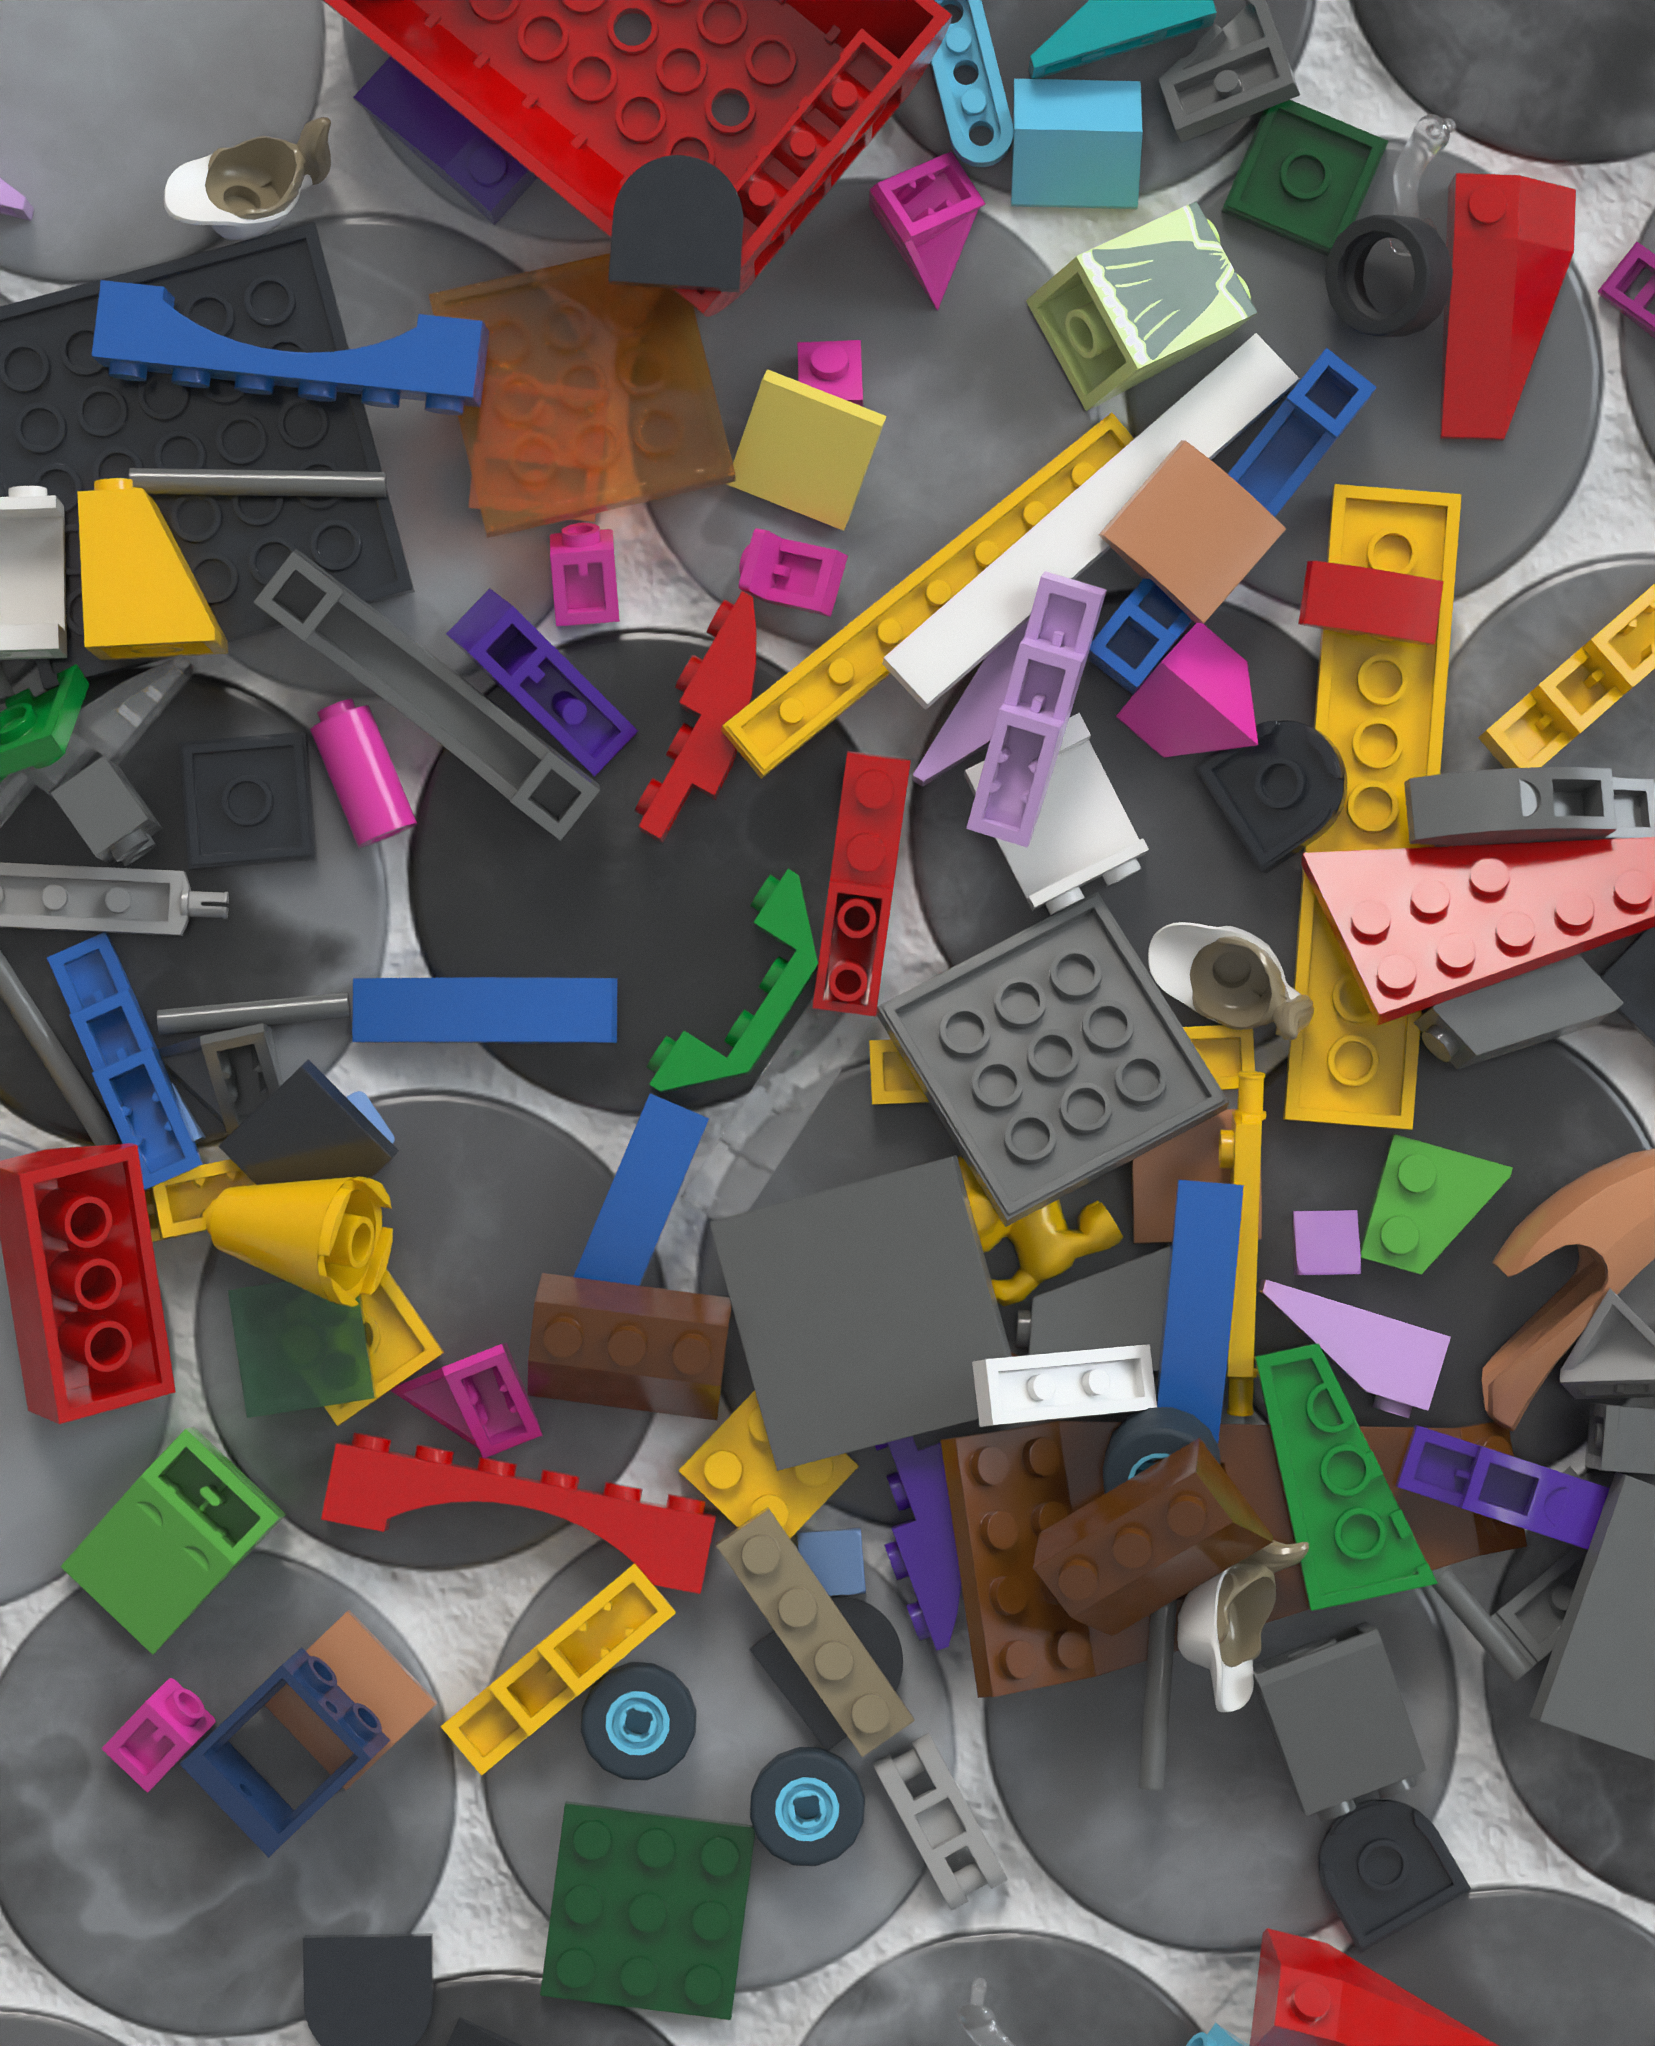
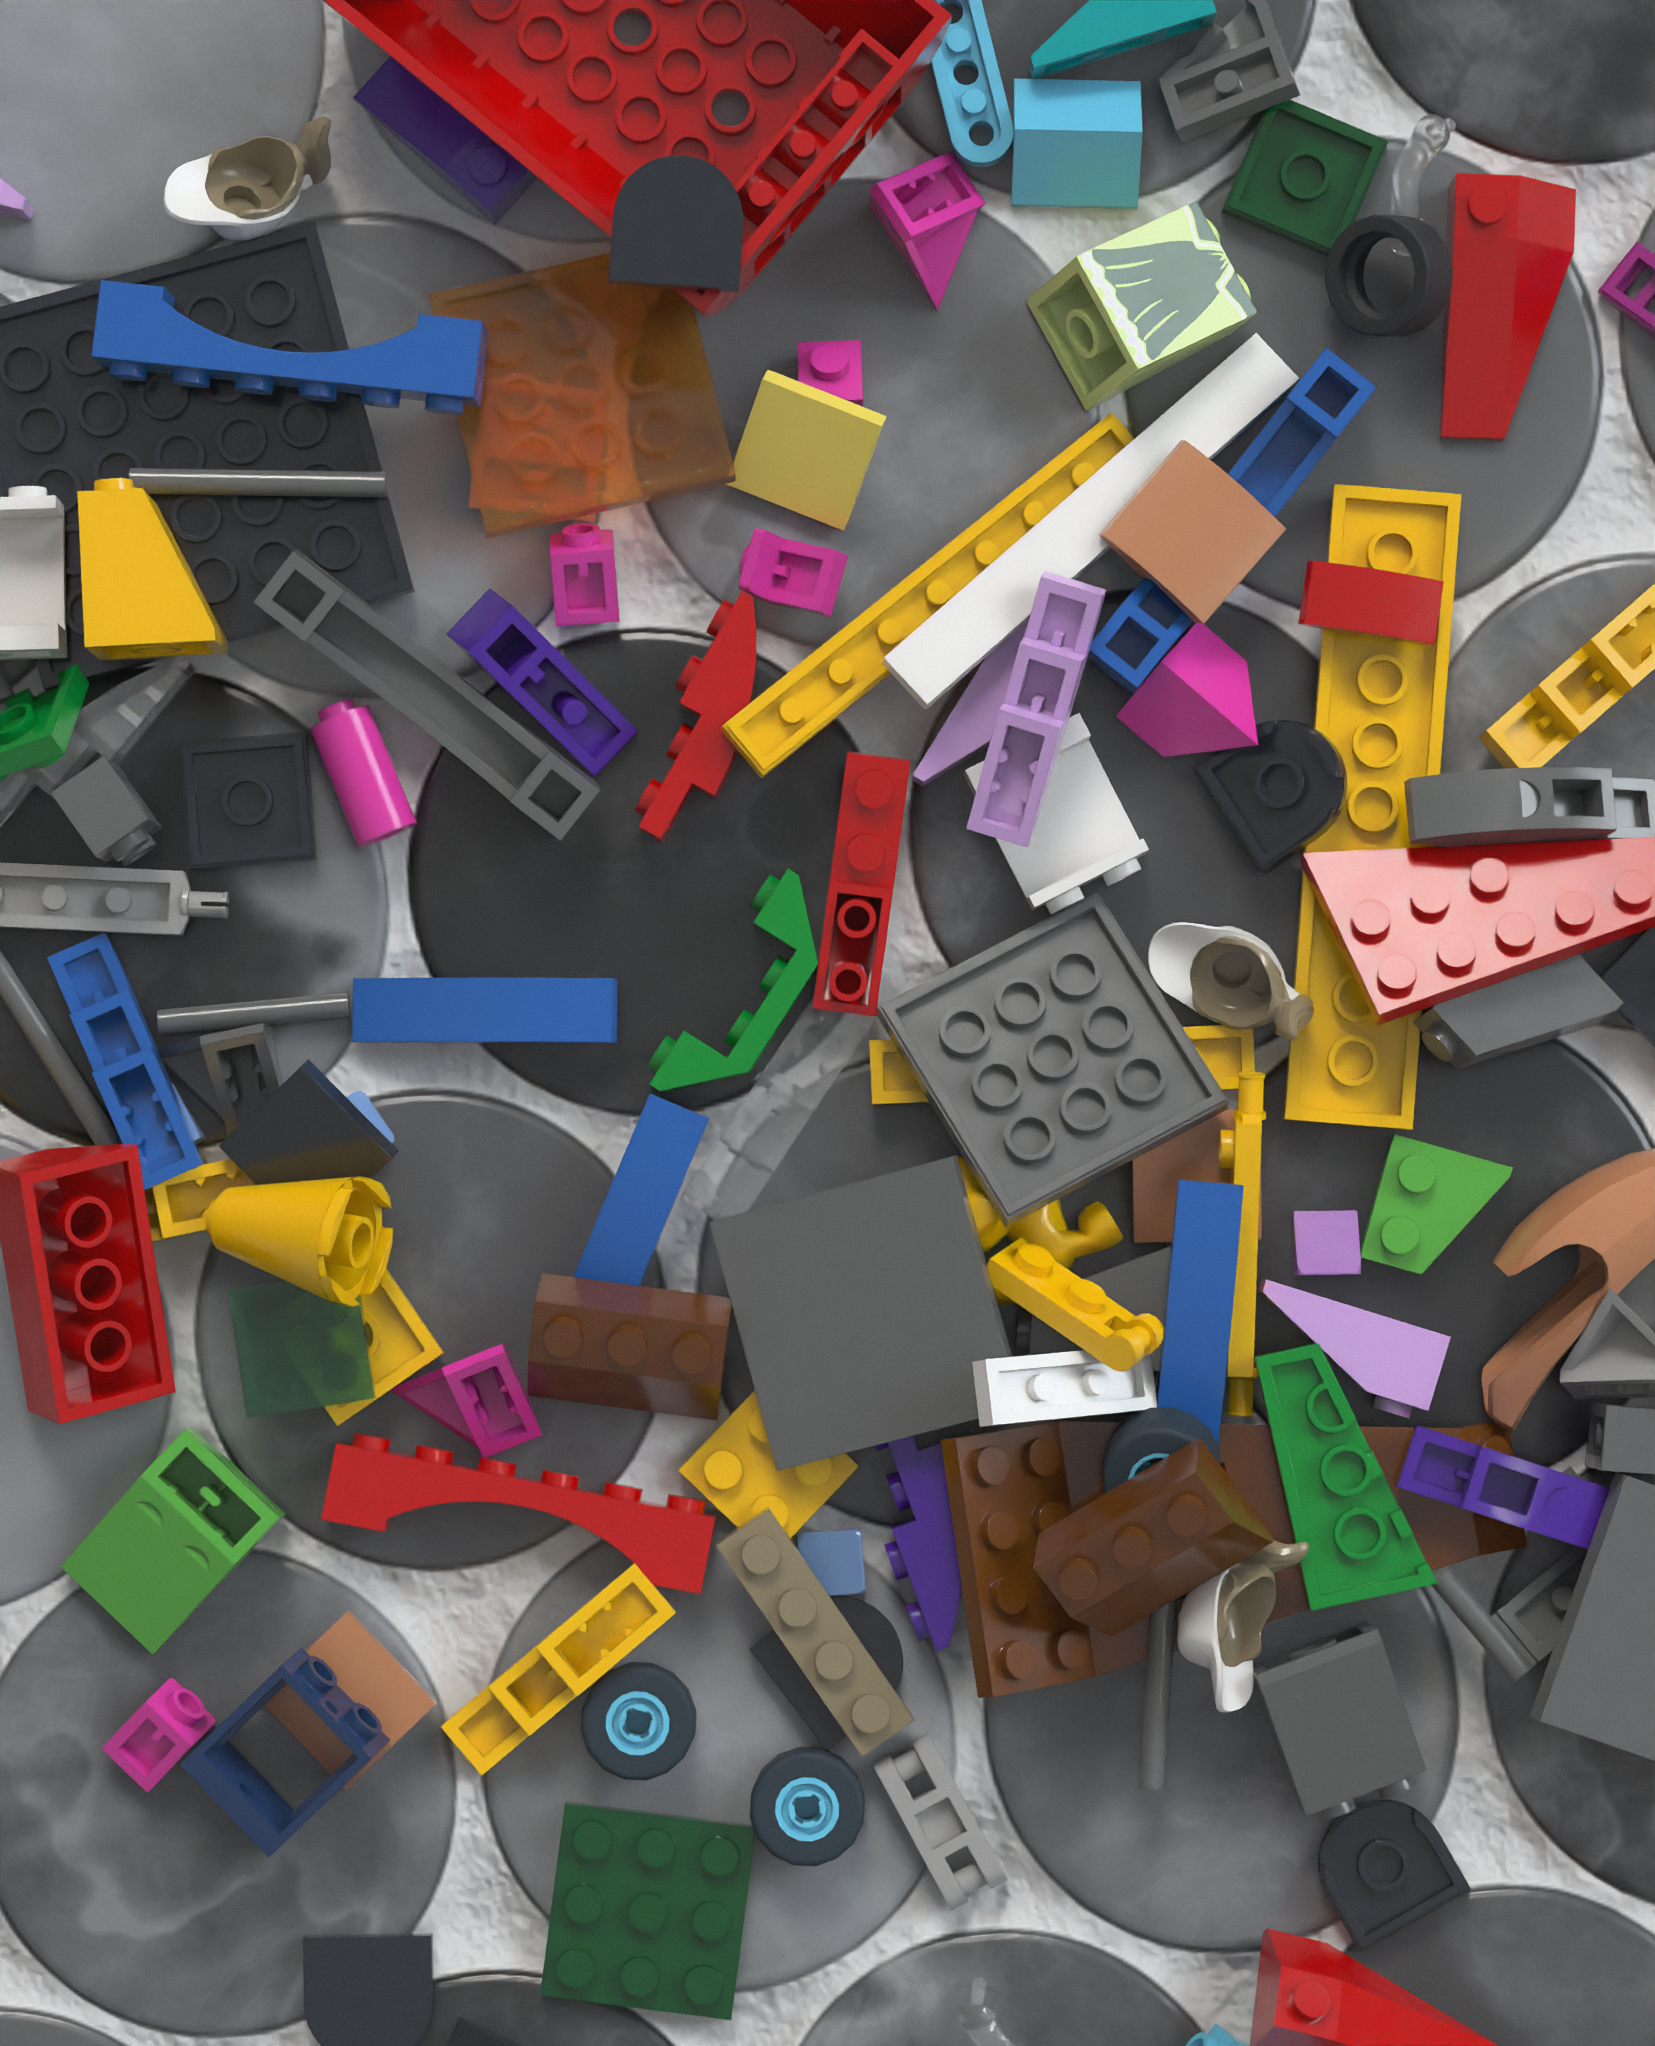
none -> yellow plate [987,1237,1165,1372]

